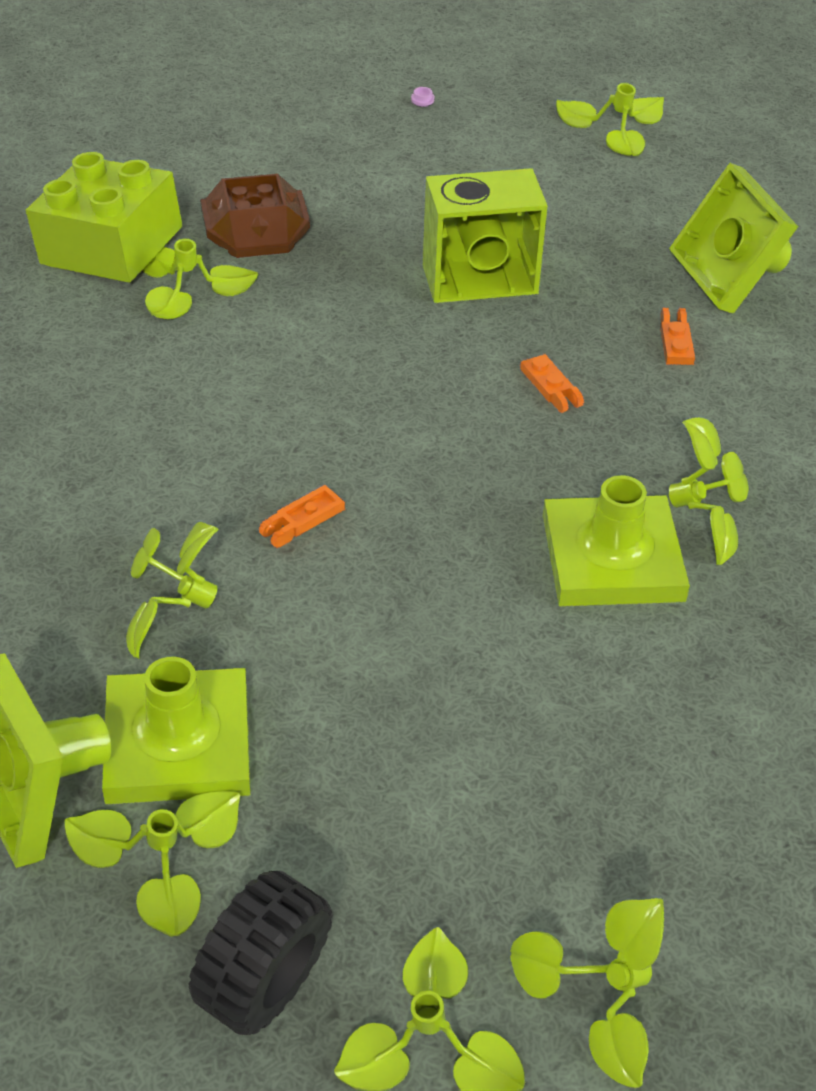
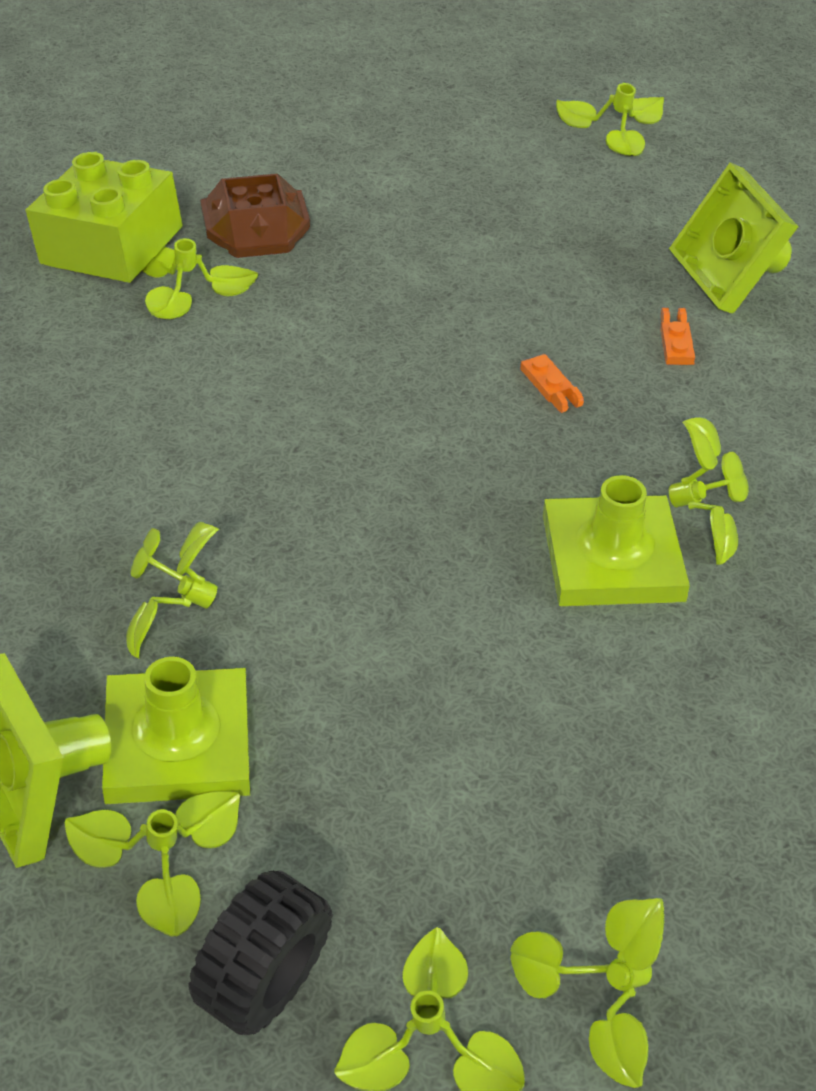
orange hinge [259,485,345,548] -> none
lavender plate [411,87,435,107] -> none
lime brick [422,168,548,303] -> none

